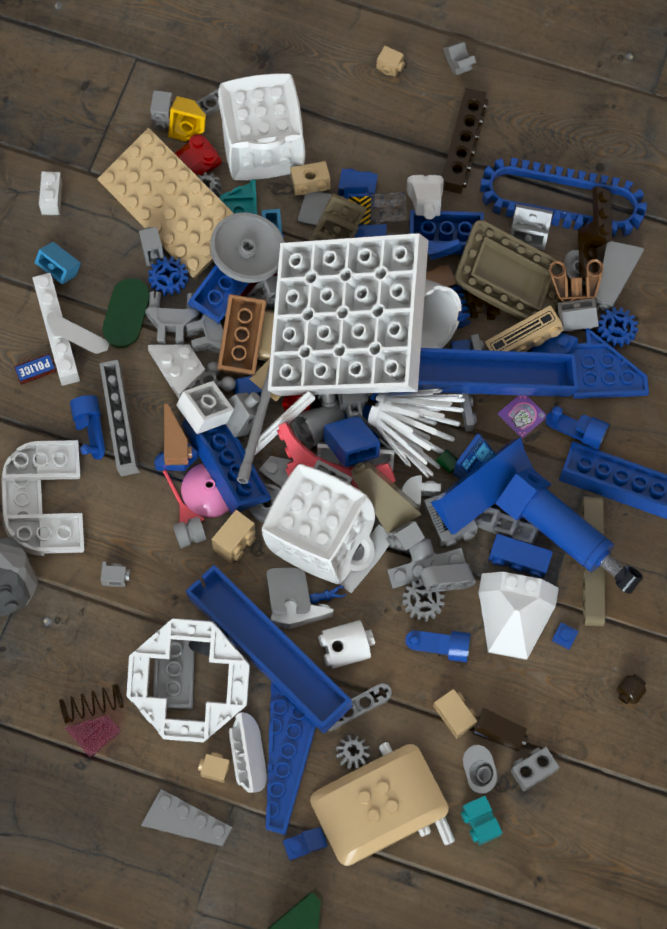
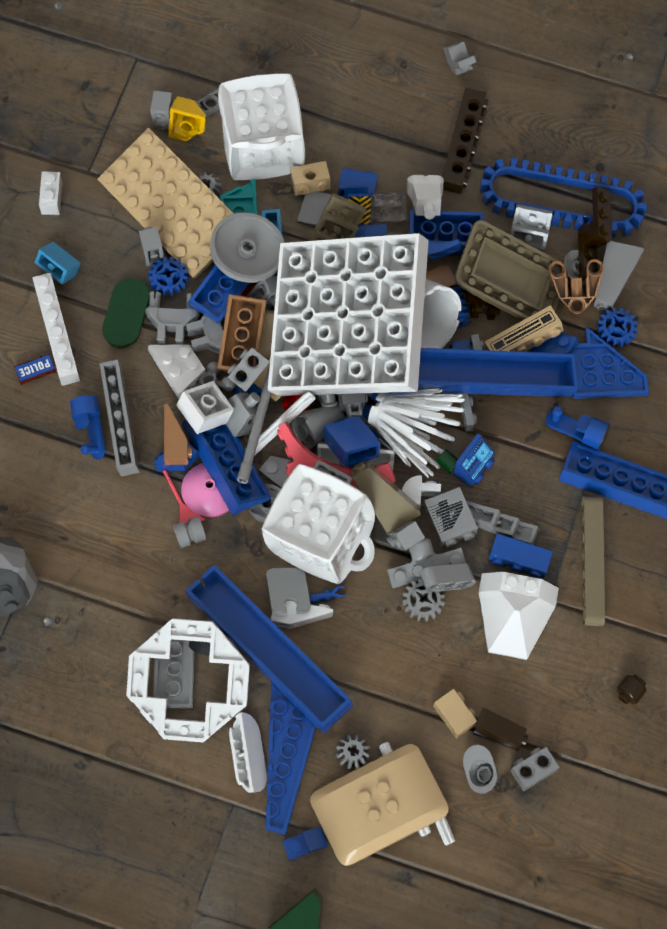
white plate [1,440,84,556] -> none
white sticker [46,312,109,354] -> none
dark brown piece [59,683,124,724] -> none
clear pink wing [65,715,121,758] -> none
light grey brick [101,562,131,587] -> none
light grey wing [141,789,233,847] -> none
red slope [174,134,222,176] -> none
tan brick [198,752,230,783] -> none
tan brick [212,510,256,564] -> none
white cylinder [318,620,375,669] -> none
light grey beam [328,684,392,731] -> none
white sticker [340,525,389,593] -> none
tan brick [376,46,405,77] -> none
blue piece [405,630,472,663] -> none
blue arch [431,437,535,535] -> none
teal brick [460,796,503,846] -> none
blue piece [495,468,643,594] -> none
sticker [497,395,547,439] -> none
blue plate [552,622,579,650] -> none
light grey brick [557,298,598,332] -> none
none -> light grey brick [227,348,270,393]

